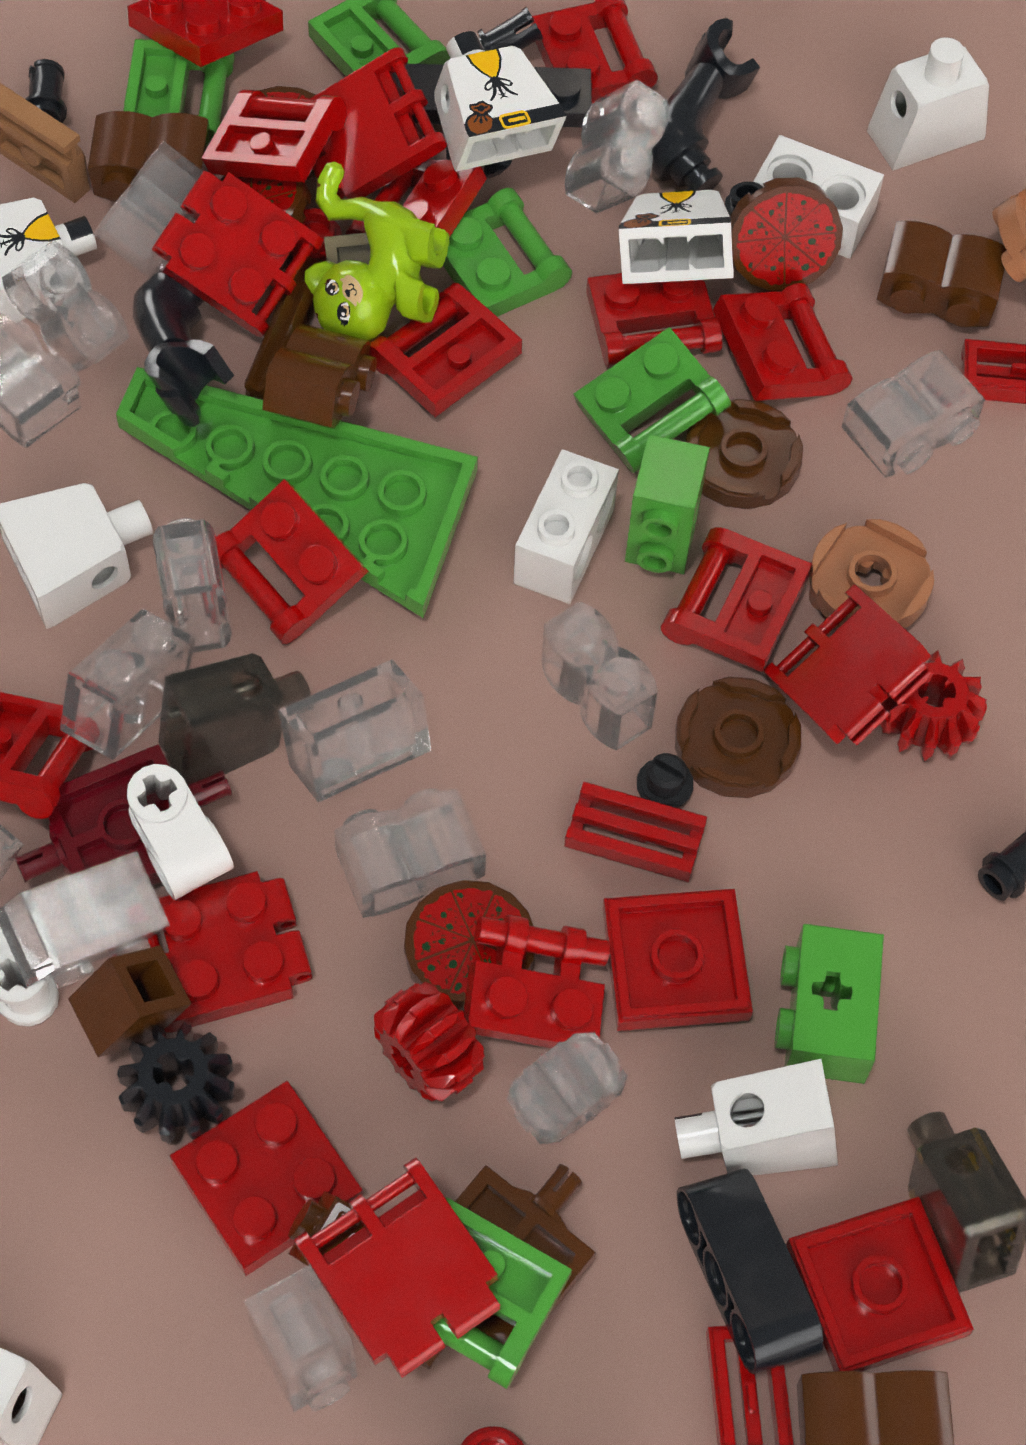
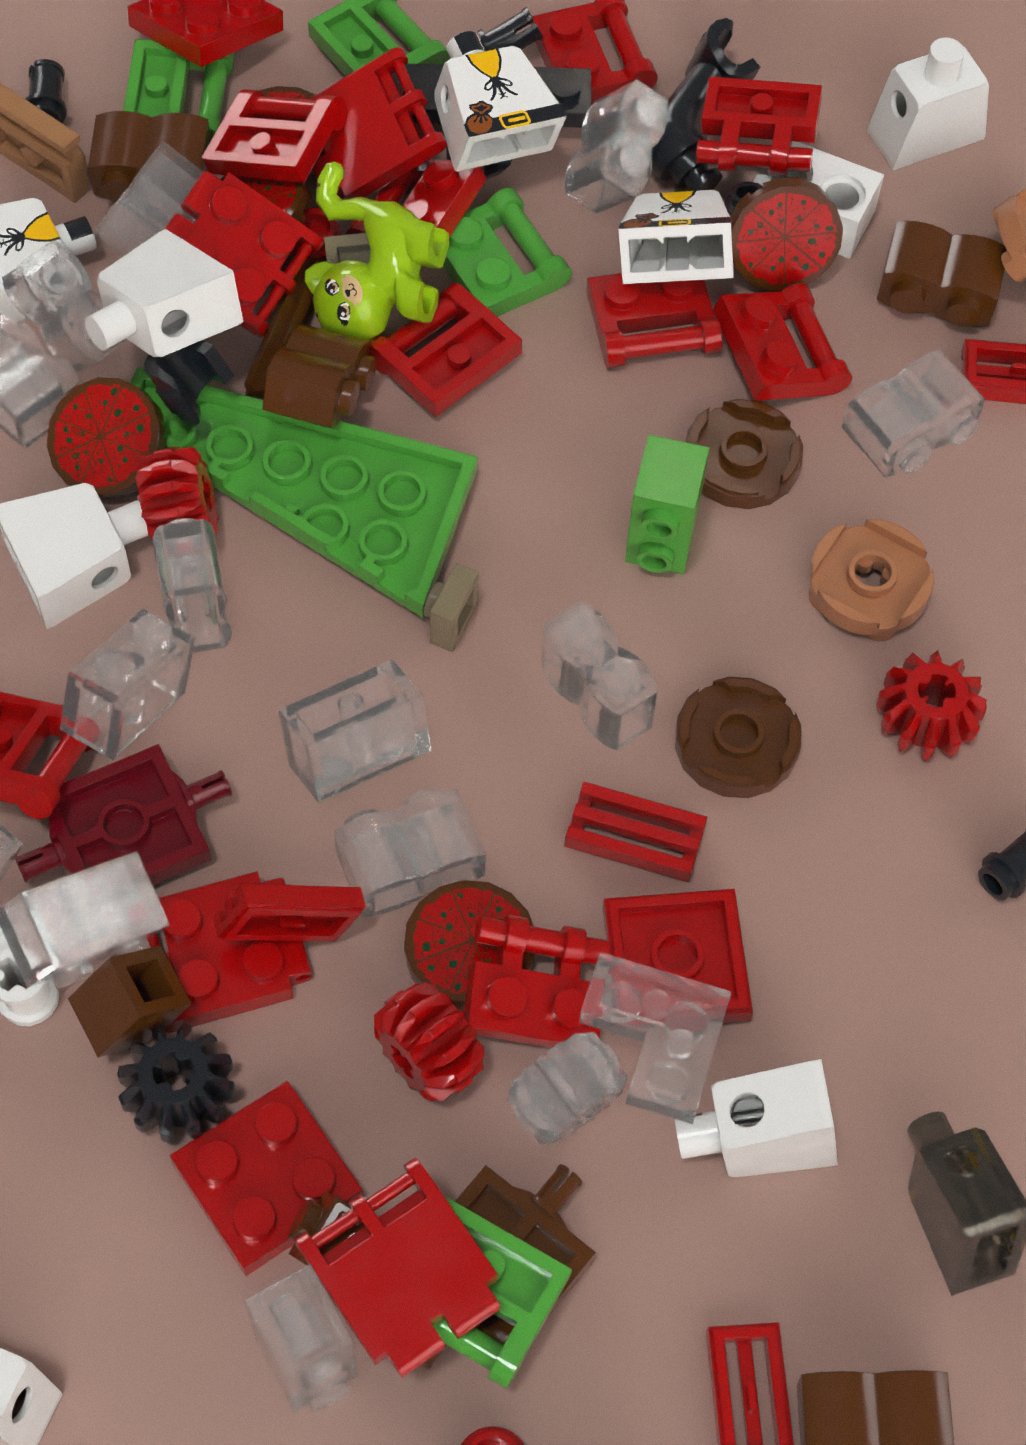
white piece [127,764,234,900] -> none
clear smoke torso [158,653,312,785] -> none
red plate [204,479,369,644] -> none
white brick [514,449,619,604] -> none
bright green plate [573,327,731,473] -> none
black piece [637,753,693,808] -> none
red plate [660,527,812,672] -> none
black beam [677,1168,824,1374] -> none
red plate [763,584,933,746] -> none
bright green brick [774,924,884,1084] -> none
red plate [786,1196,974,1372] -> none
none -> tile [47,377,167,499]
none -> white torso [85,229,243,357]
none -> red gear [135,446,219,551]
none -> red tile [213,884,366,941]
none -> dark tan plate [424,563,479,652]
none -> clear plate [579,952,731,1124]
none -> red plate [696,76,822,176]

